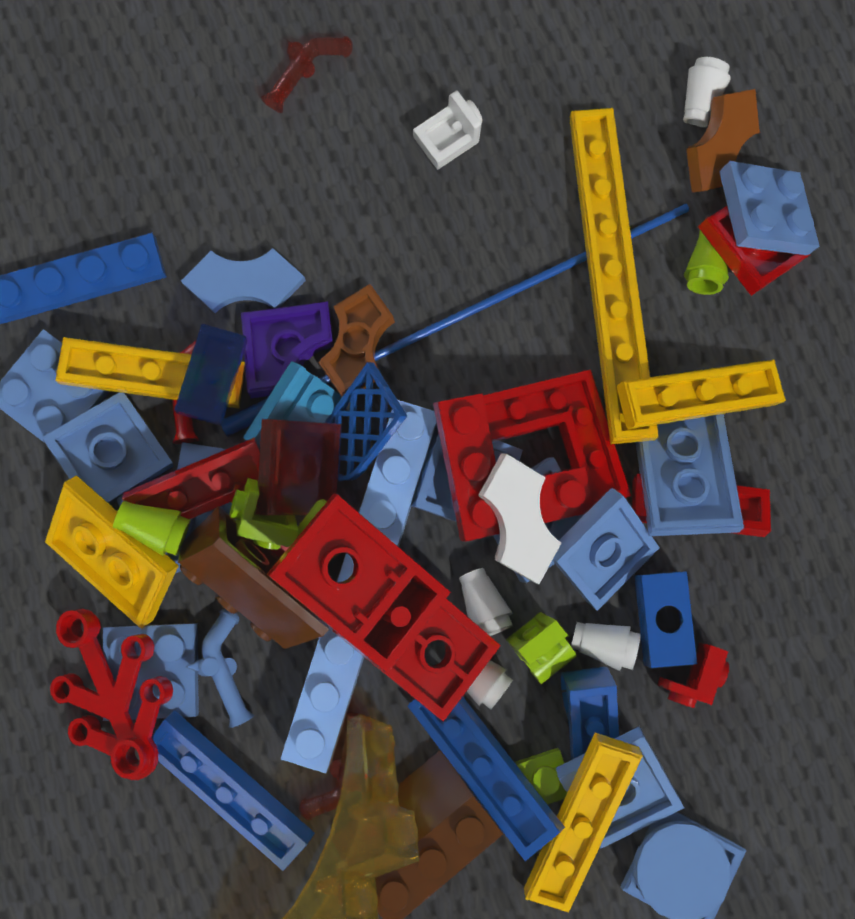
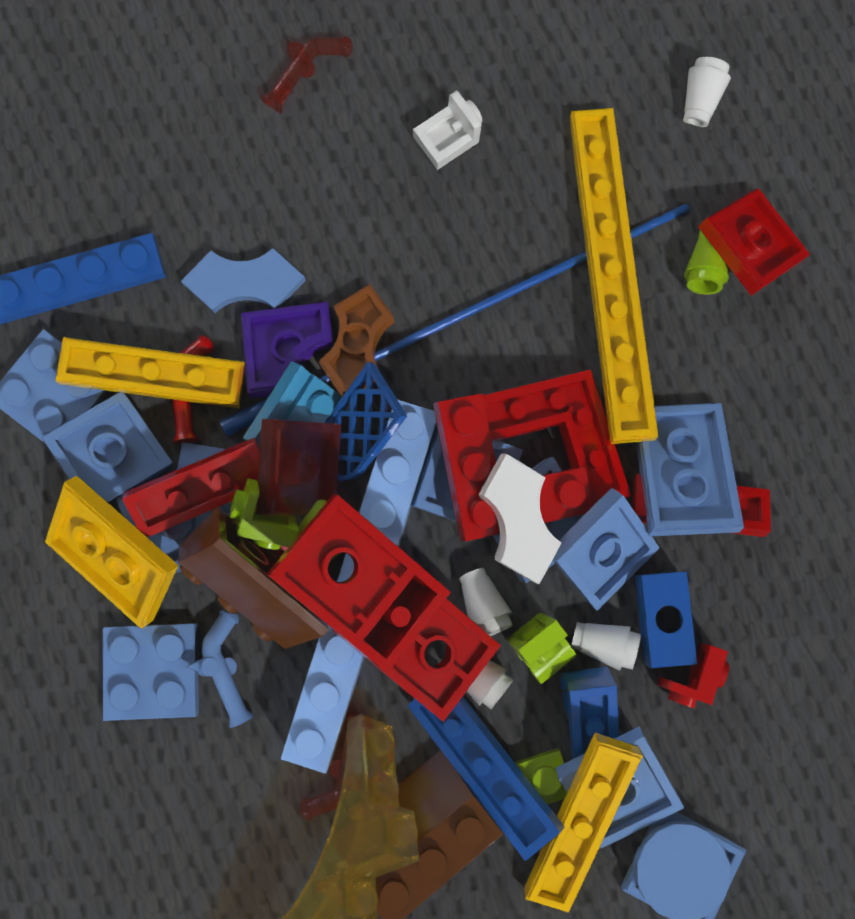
red plant [50,609,173,780] -> none
lime cone [113,501,191,556] -> none
blue plate [151,710,315,871] -> none
clear blue plate [174,324,248,426] -> none
yellow tile [616,360,786,429] -> none
dark orange tile [686,89,760,193] -> none
medium blue plate [719,161,820,256] -> none

